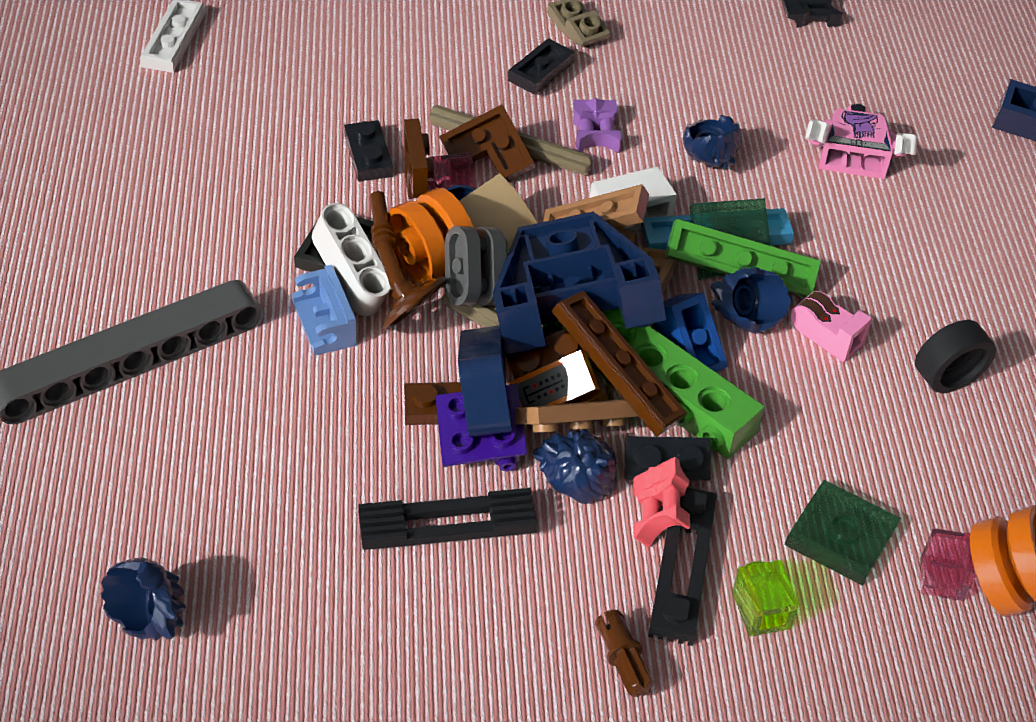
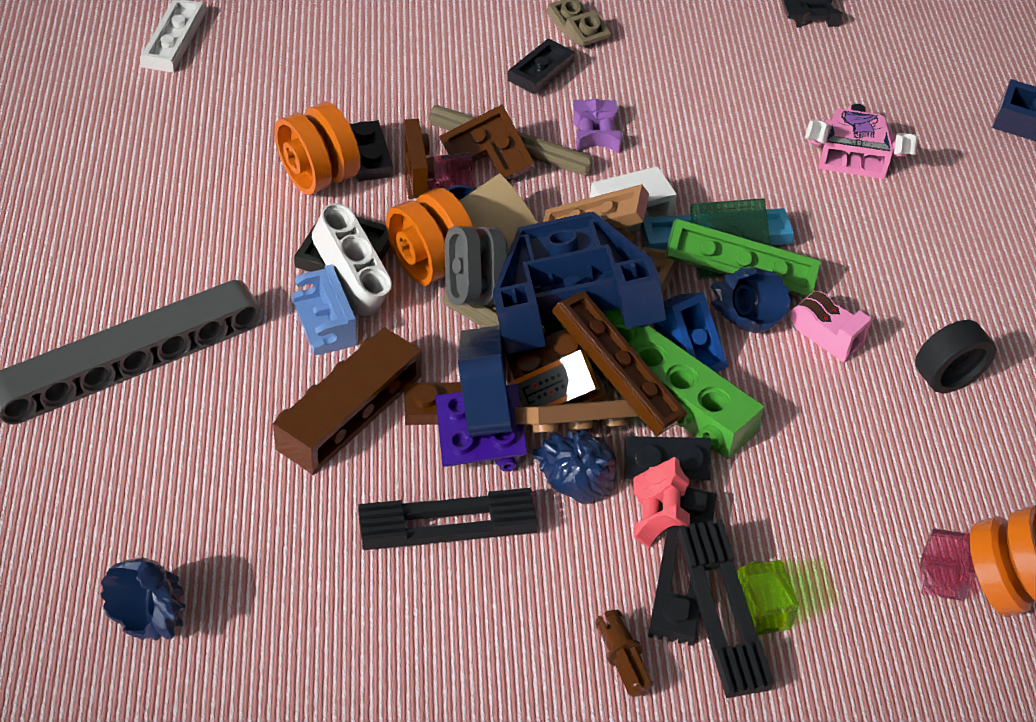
reddish brown dish [370,191,446,331] -> none
dark blue hair [682,115,742,170] -> none
clear green tile [785,480,901,586] -> none
none -> reddish brown brick [273,327,422,475]
none -> orange wheel [274,101,360,195]
none -> black container [677,519,774,698]

